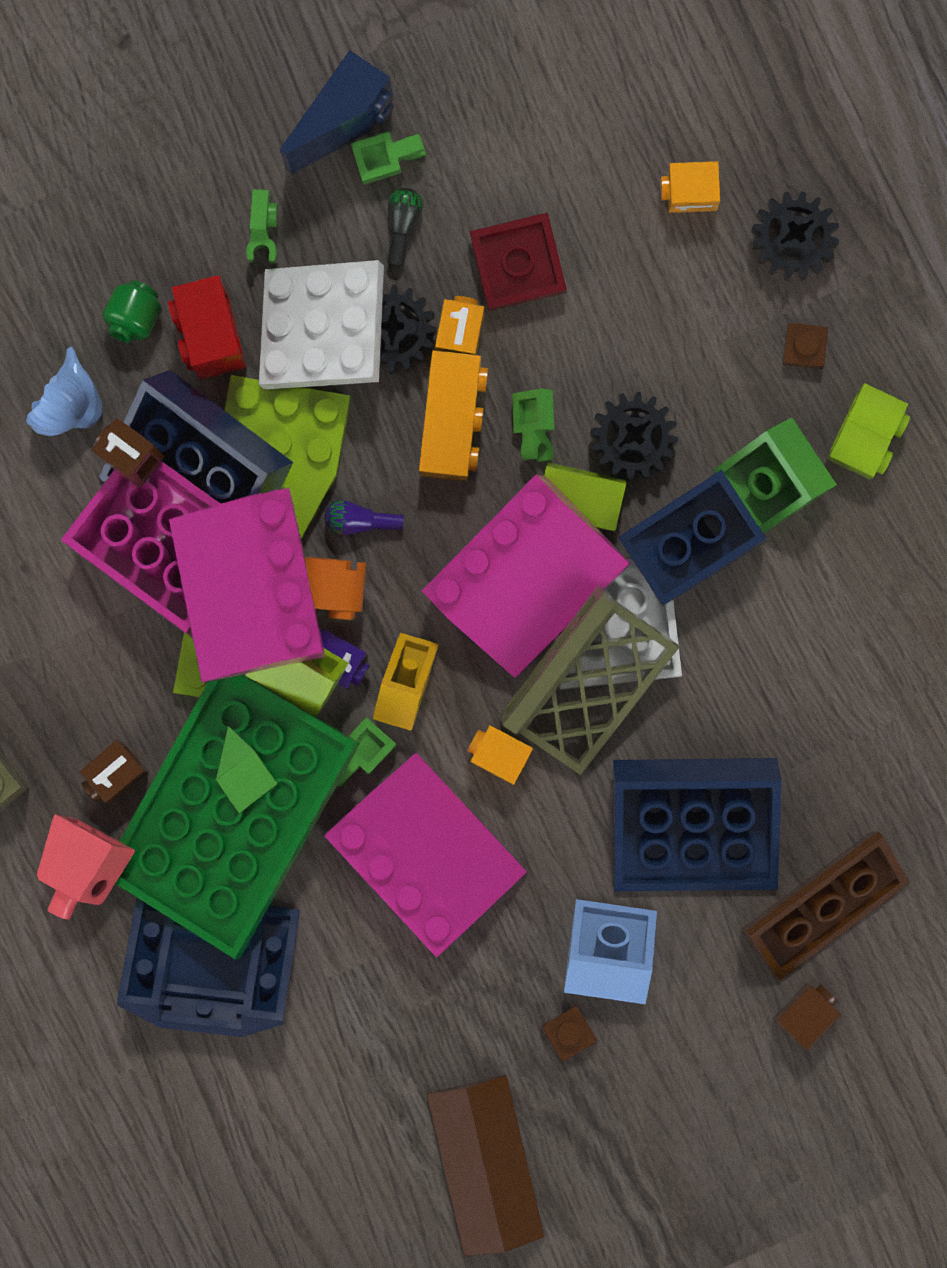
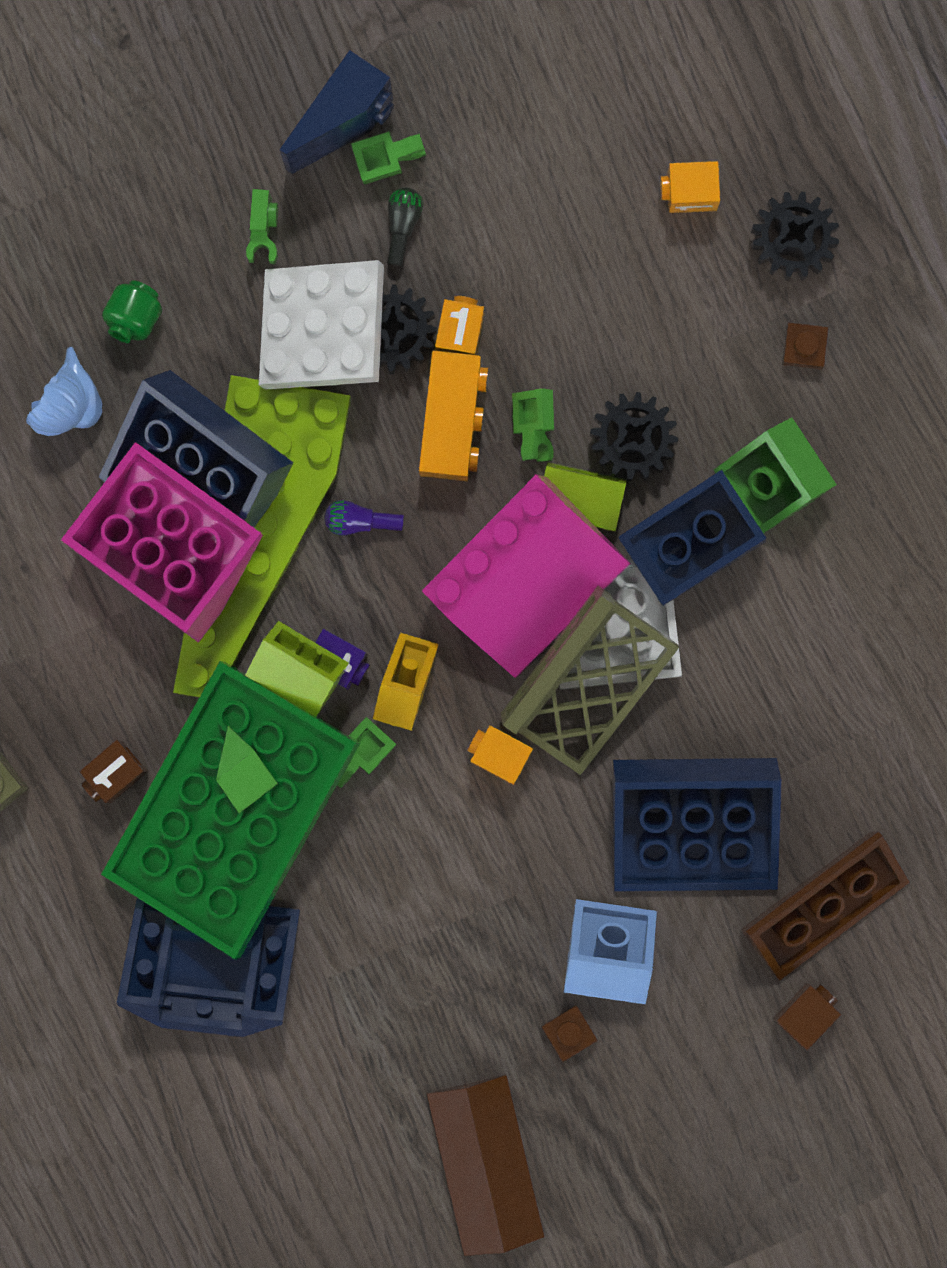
coral torso [37,814,135,920] -> none
reddish brown brick [92,418,165,489] -> none
red brick [167,275,247,380] -> none
dark pink slope [169,488,325,683] -> none
orange brick [305,556,367,620] -> none
dark pink slope [324,753,527,958] -> none
dark red plate [469,212,567,312] -> none
lime brick [826,383,911,480] -> none

